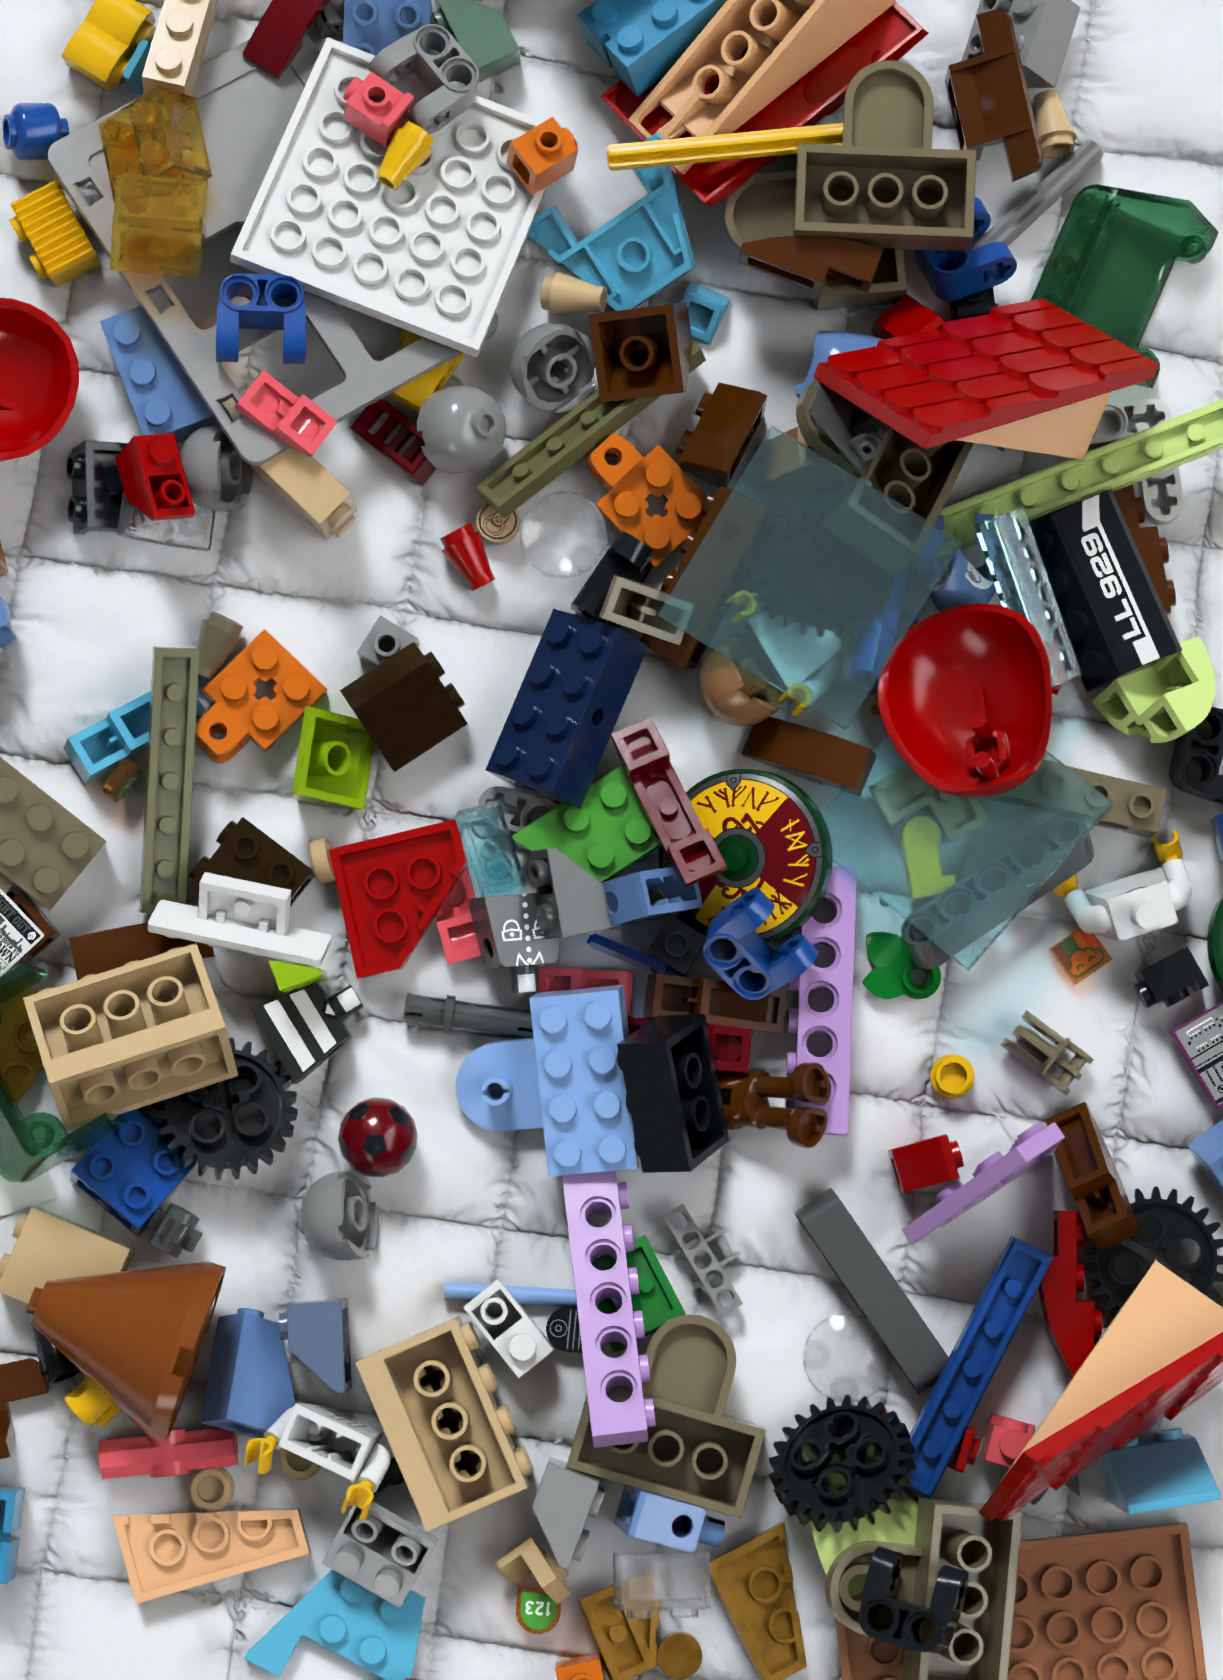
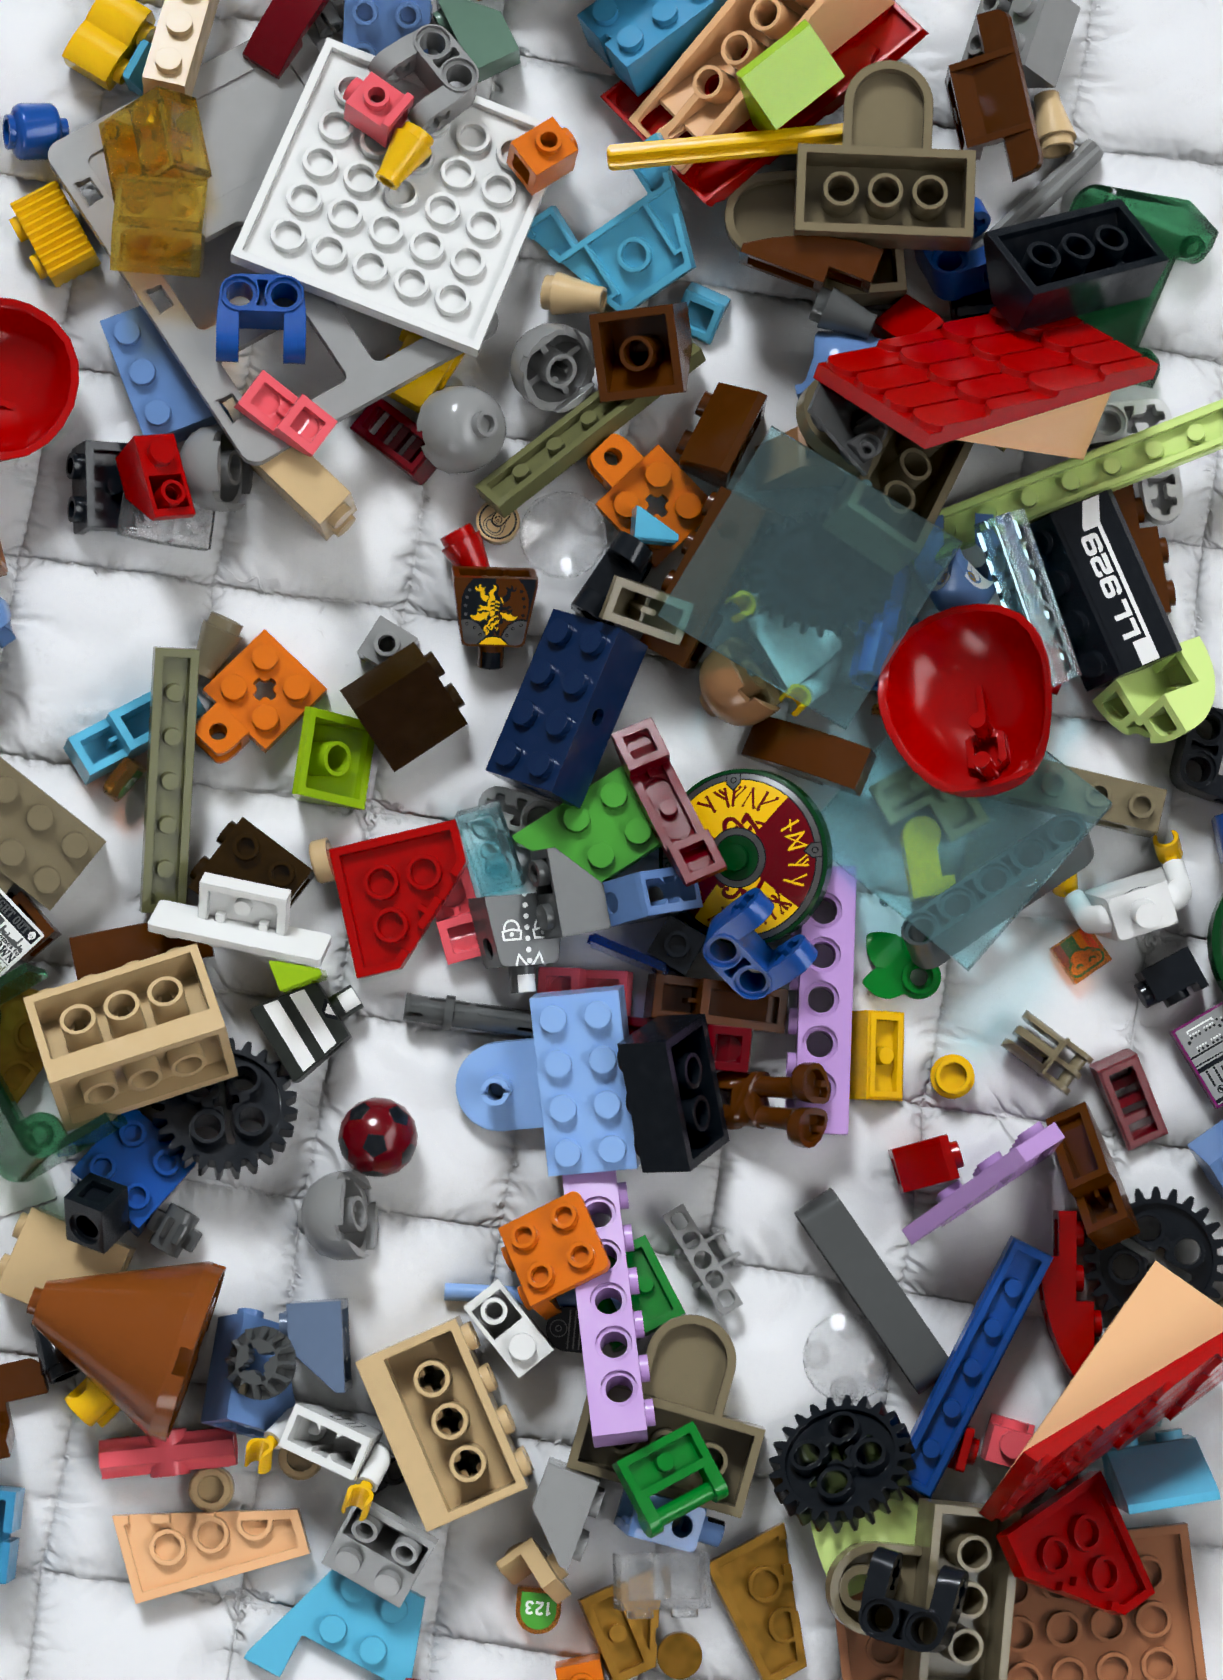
none -> black brick [64,1173,130,1254]
none -> dark grey gear [224,1326,297,1400]
none -> torso [451,566,538,670]
none -> orange bracket [498,1191,611,1320]
none -> green plate [611,1421,729,1538]
none -> medium azure slope [630,505,679,546]
none -> lime slope [736,19,845,130]
none -> dark grey cone [809,287,878,339]
none -> yellow slope [849,1010,904,1101]
none -> black slope [983,199,1169,332]
none -> red plate [996,1470,1155,1615]
none -> dark red slope [1089,1048,1168,1151]

